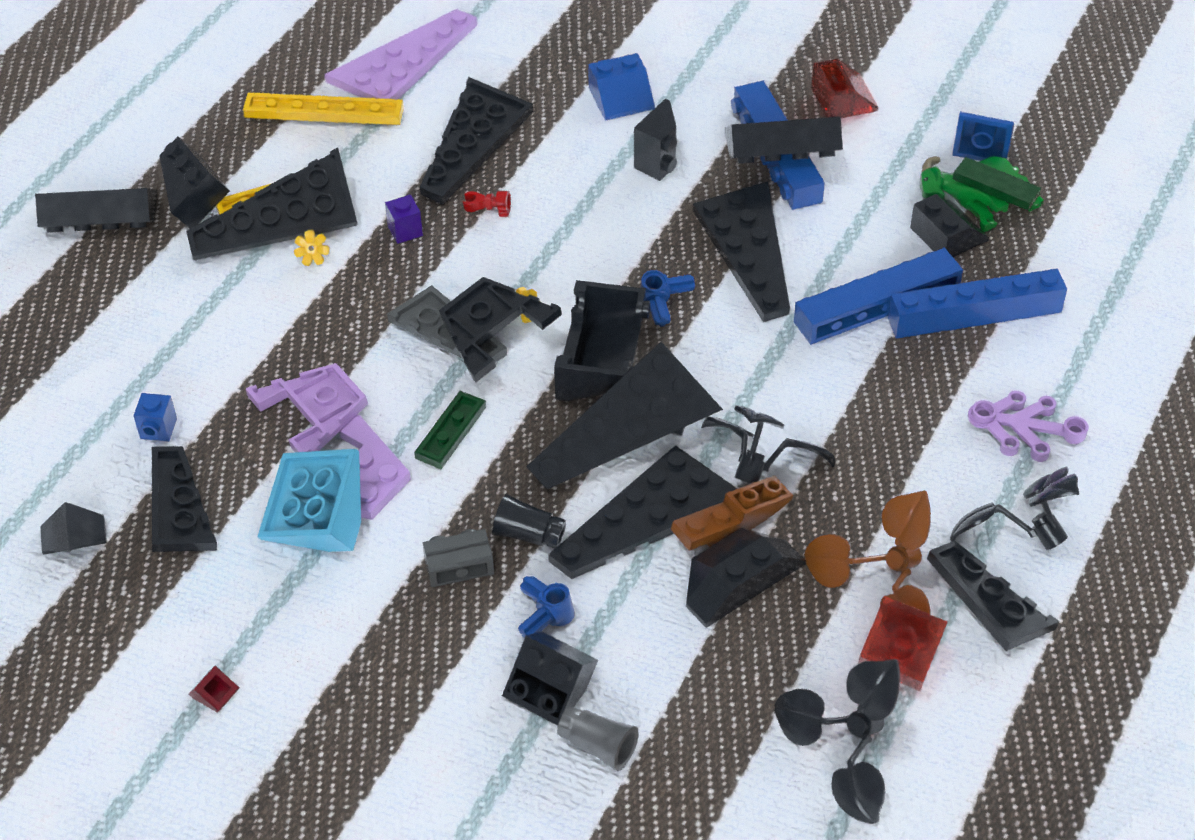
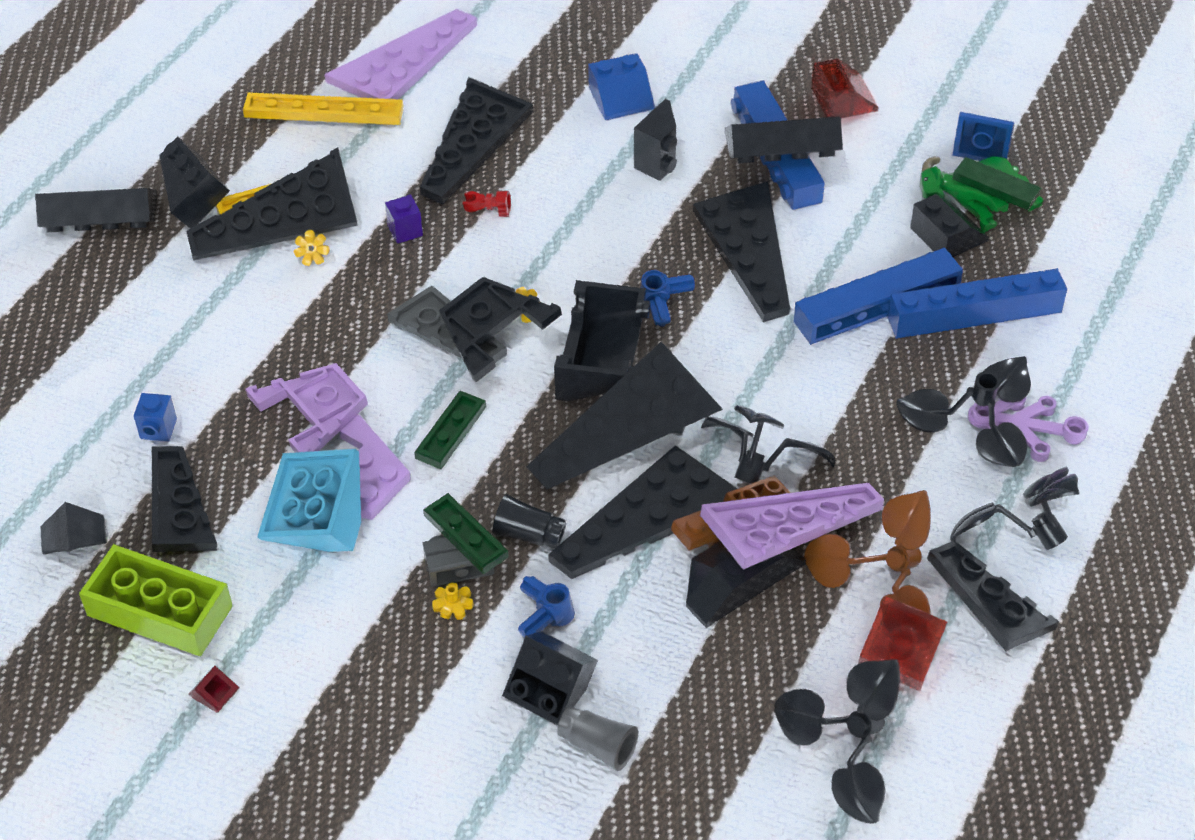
none -> lime brick [79,544,233,657]
none -> dark green tile [423,493,509,575]
none -> yellow plant [432,583,474,620]
none -> lavender wing [700,483,884,569]
none -> black plant [896,356,1031,467]

